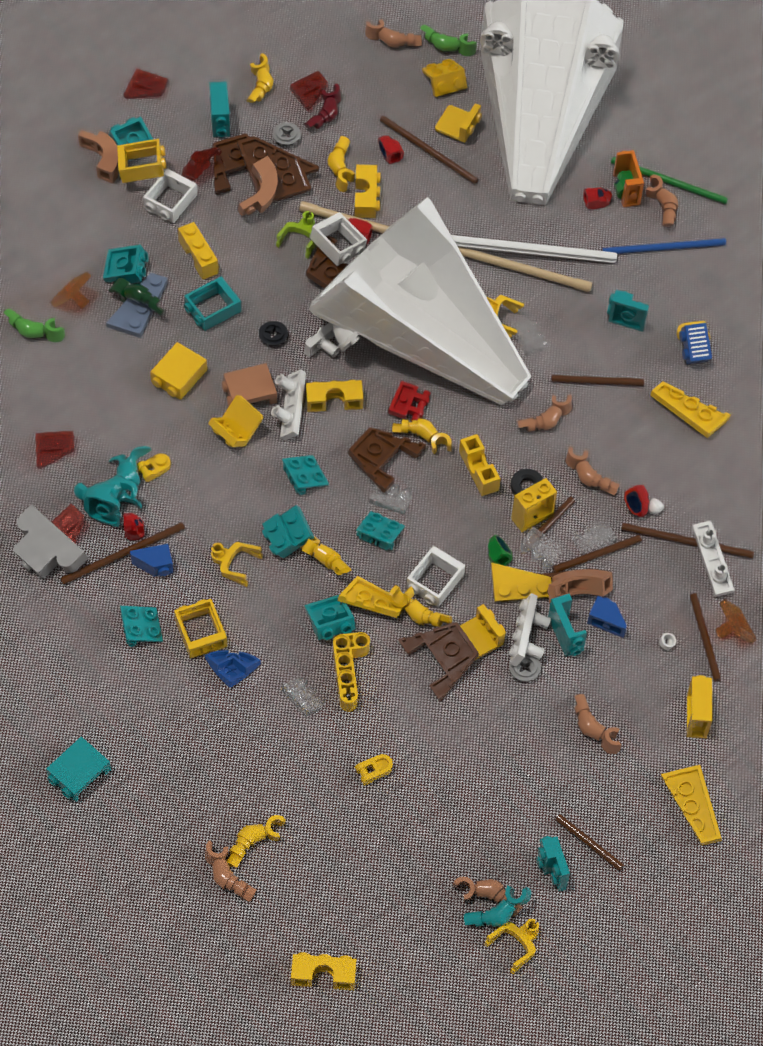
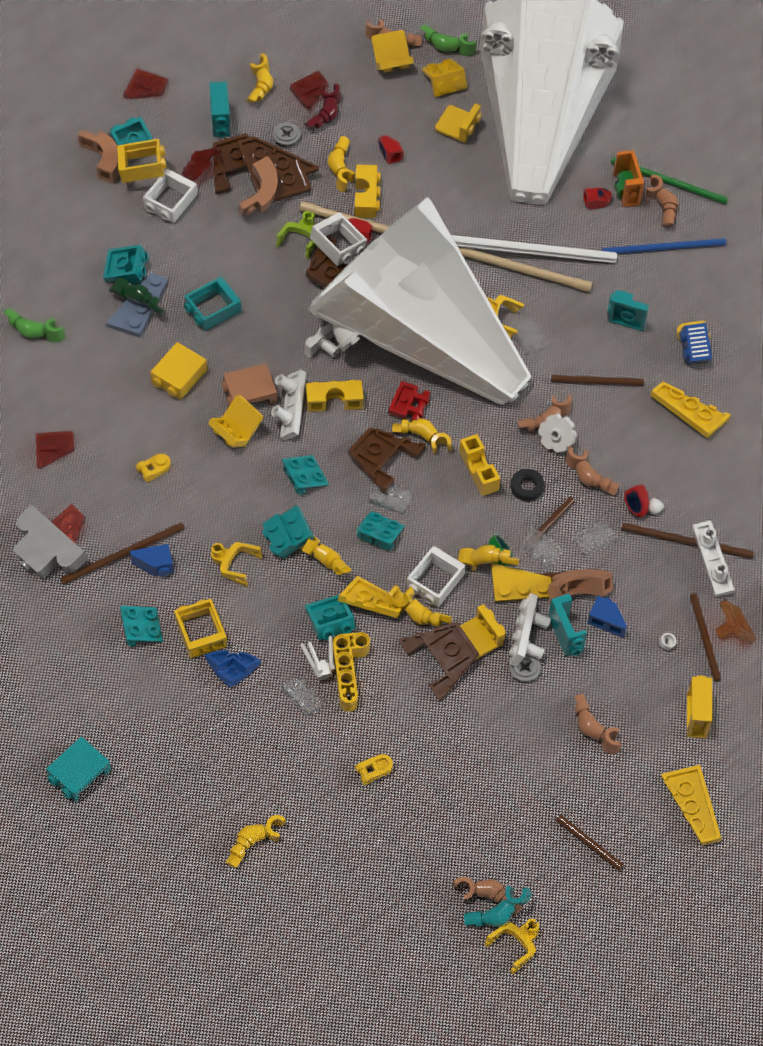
clear orange tile [50,271,91,309] -> none
teal animal [74,446,152,527] -> none
red rock [123,513,145,541] -> none
yellow arch [178,222,219,280] -> none
nougat piece [205,840,257,902] -> none
black gear [259,321,288,347] -> none
yellow arch [291,952,356,991] -> none
reddish brown piece [380,115,479,184] -> none
yellow window [511,478,557,532] -> none
teal plate [536,836,570,892] -> none
reddish brown piece [552,535,642,572] -> none
none -> white plant [300,636,335,680]
none -> yellow bracket [371,30,414,73]
none -> yellow piece [457,545,519,571]
none -> white plant [538,414,577,453]

